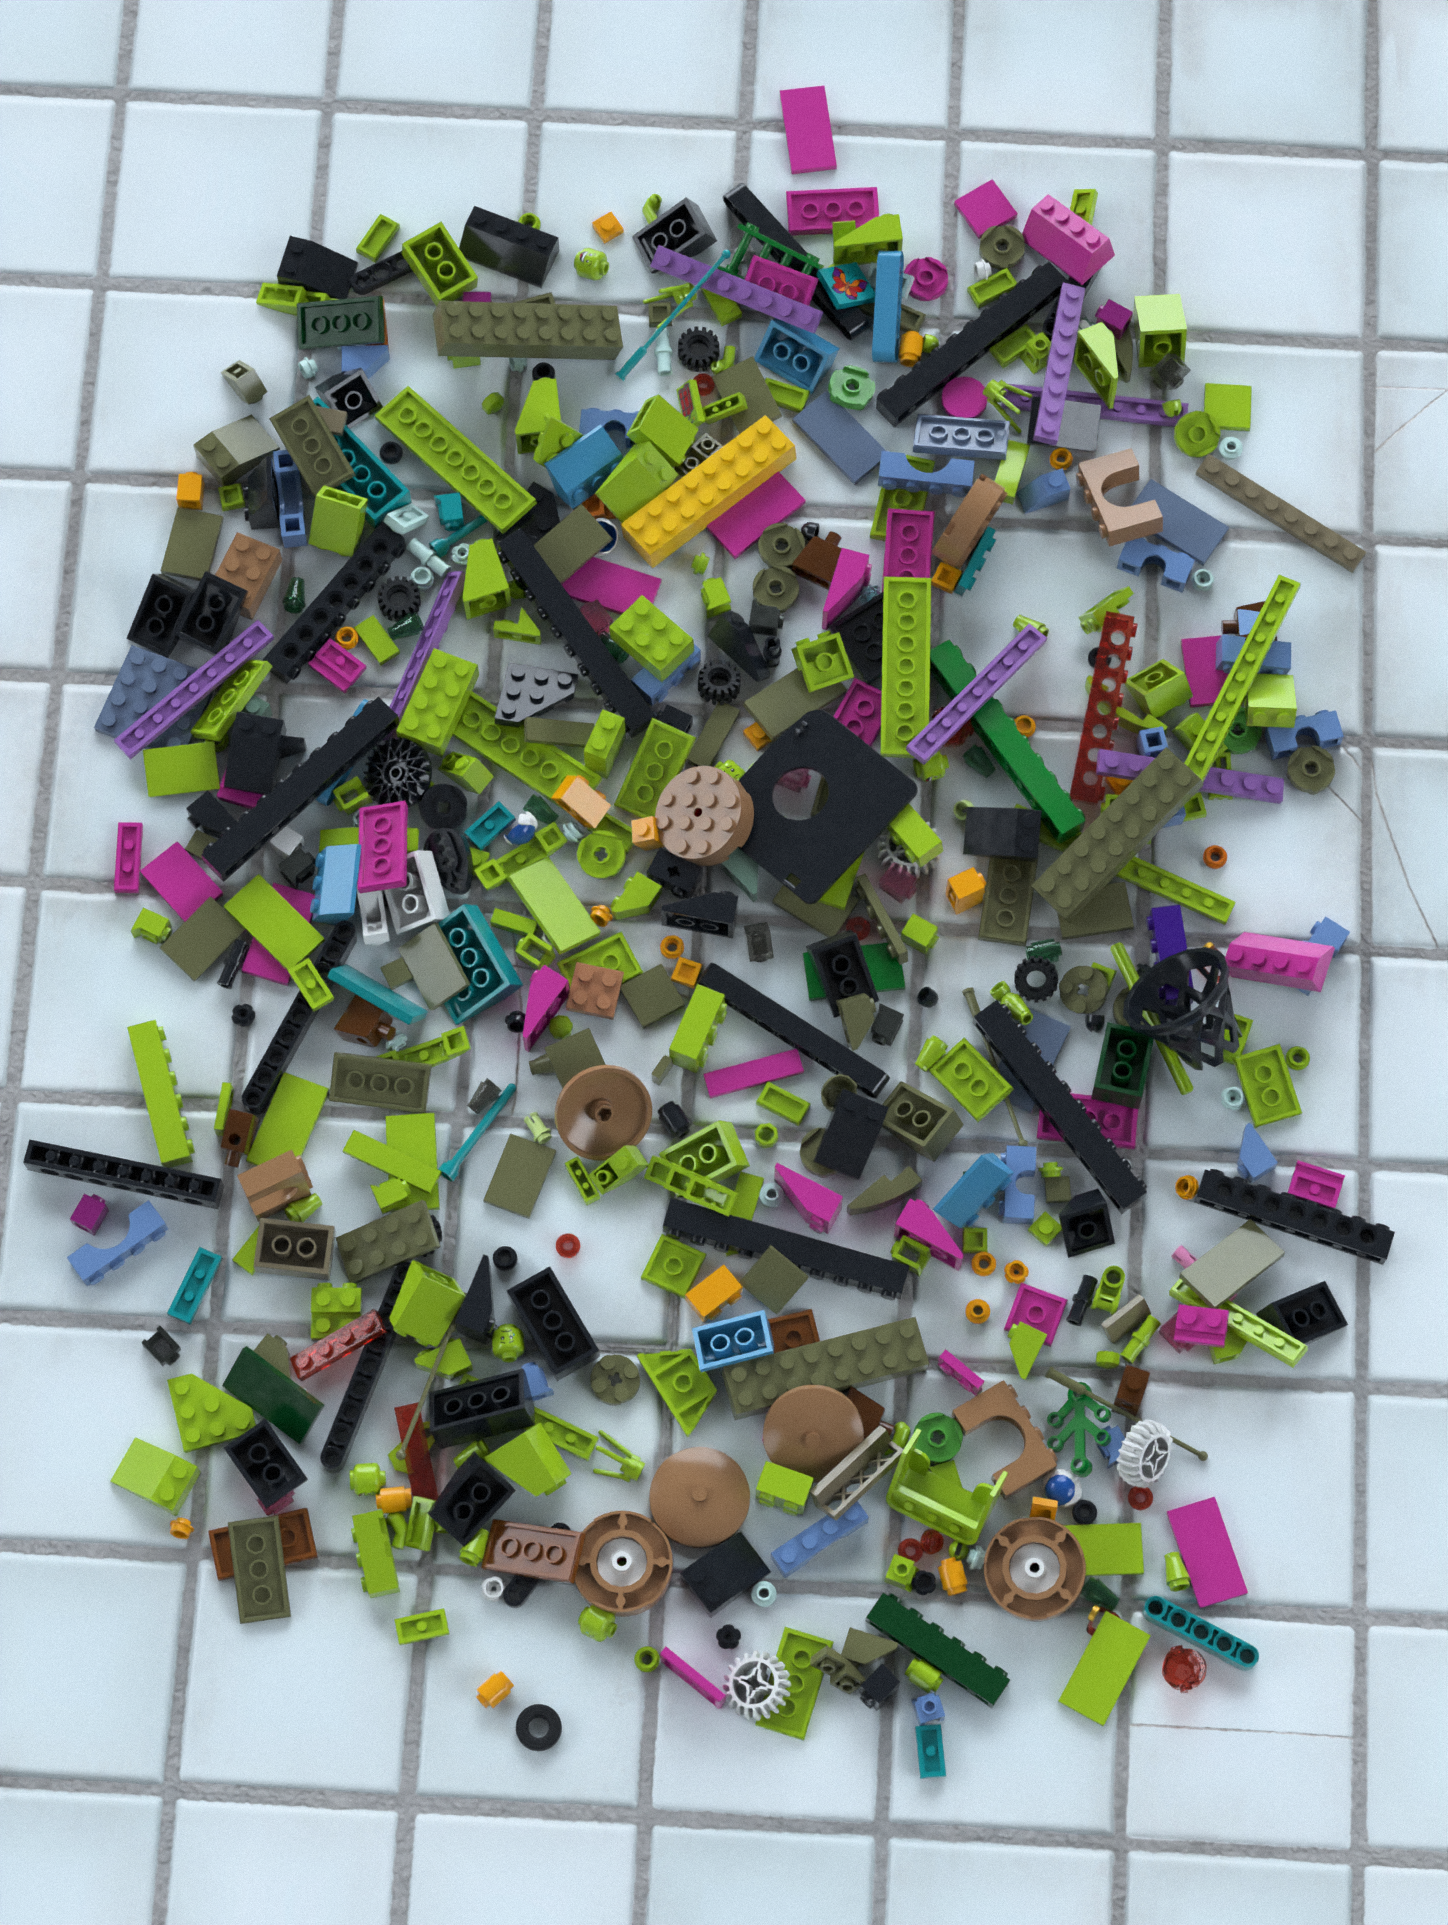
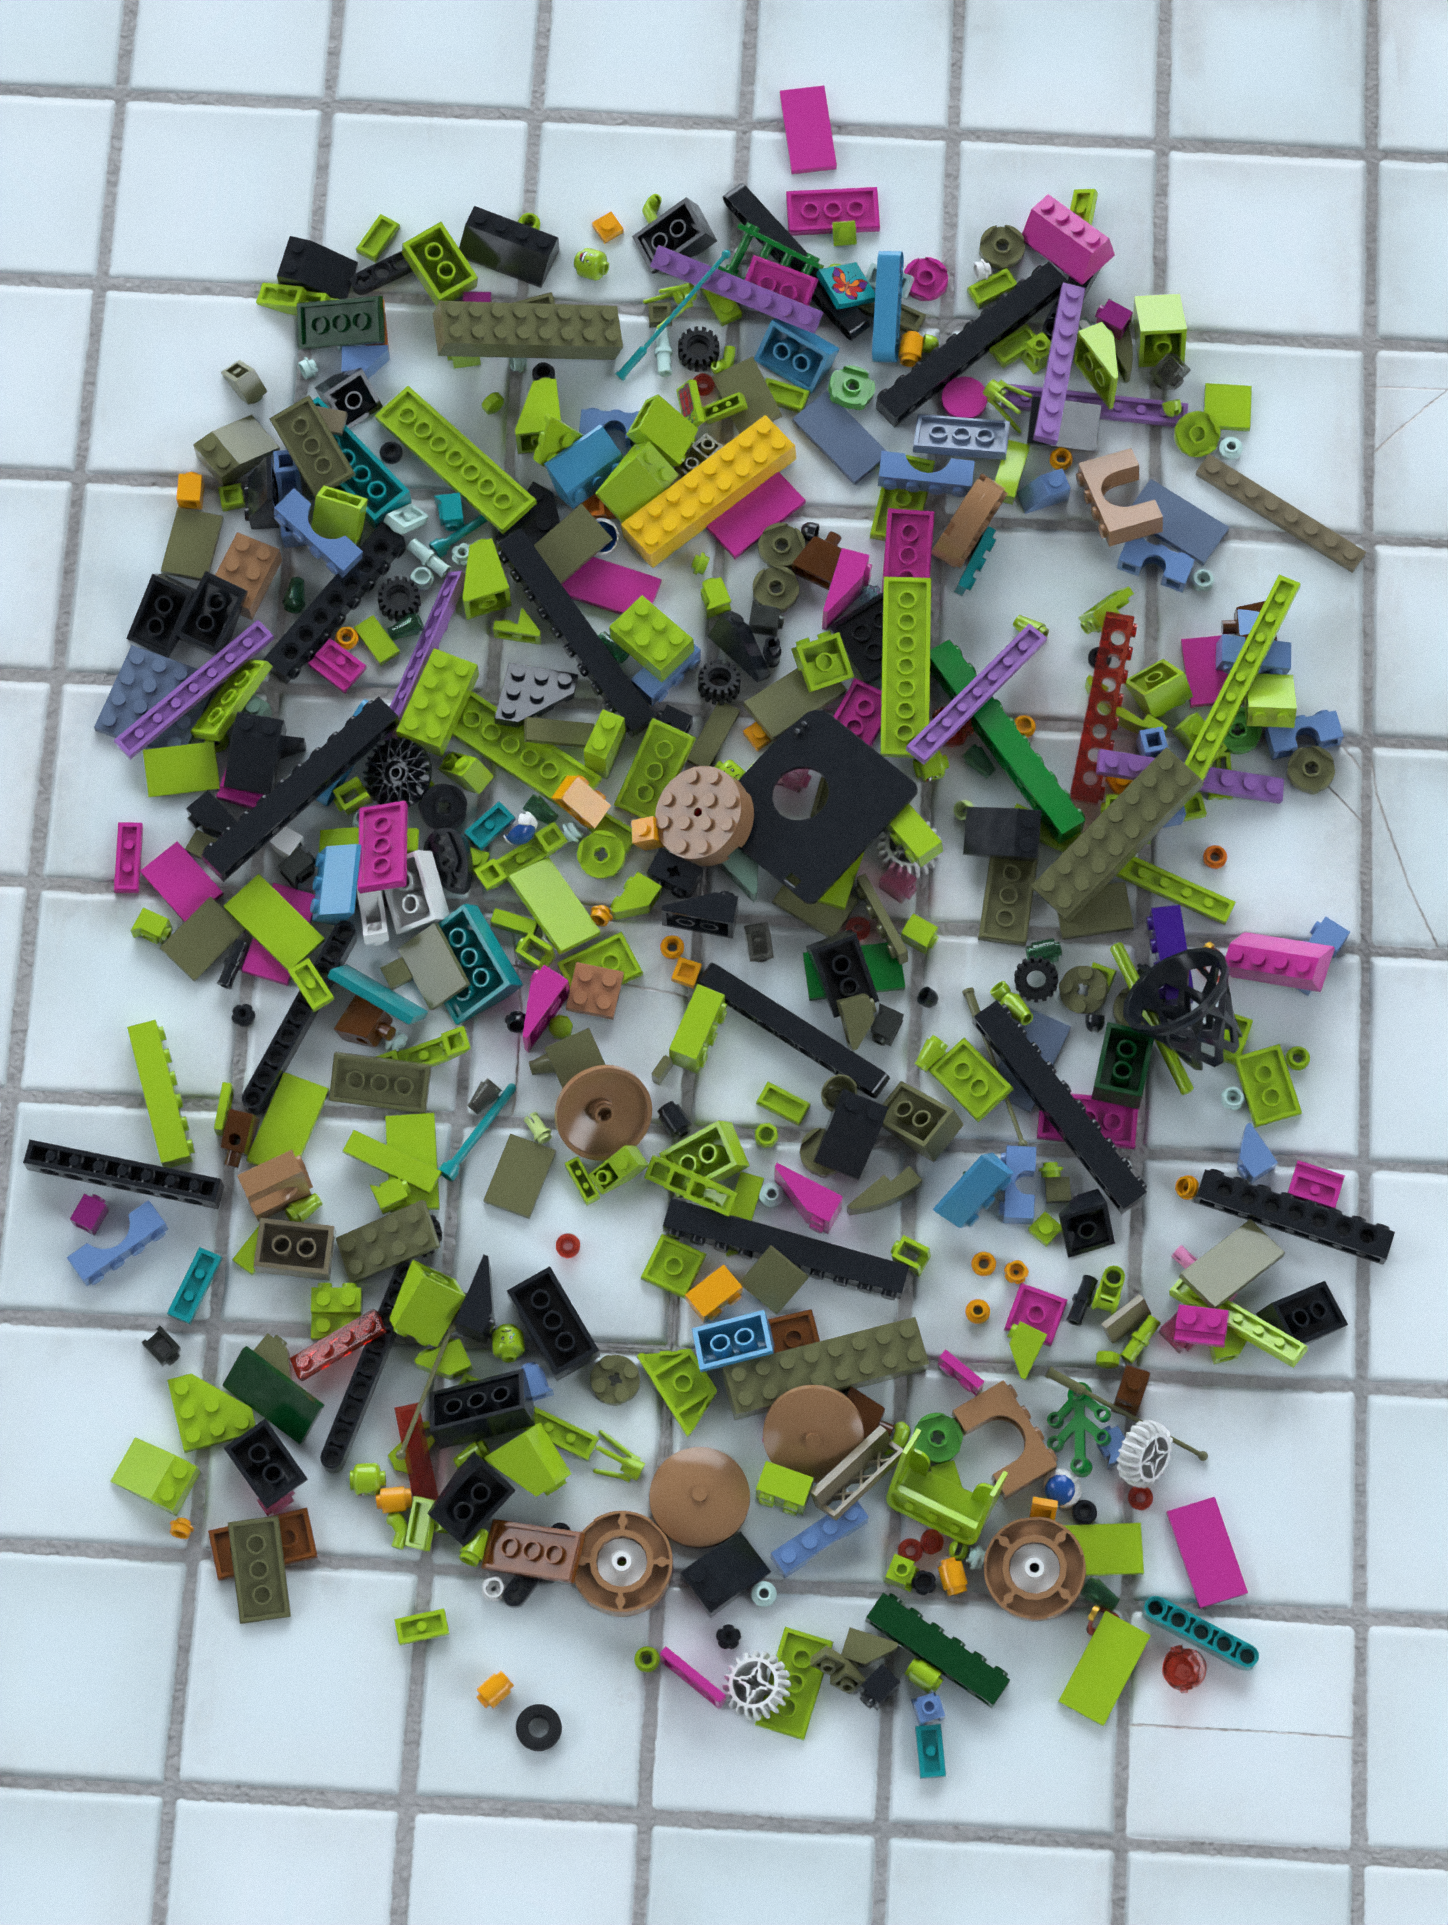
lime wedge [351,1509,400,1598] -> none
black plate [493,1246,518,1271] -> none
lime plate [508,580,526,599] -> none
lime head [578,1605,617,1642] -> none
clear pink brick [580,599,614,638] -> none
olive tile [620,964,685,1029] -> none
dark pink tile [703,1048,804,1099] -> none
lime slope [833,213,903,265] -> none
dark pink slope [894,1199,964,1271] -> none
light orange plate [931,562,962,594] -> none
light orange brick [945,867,986,915] -> none
dark pink tile [954,179,1018,239] -> none
lime tile [962,1227,987,1254] -> none
lime cone [1164,1552,1191,1592] -> none
none -> medium blue arch [274,488,363,578]

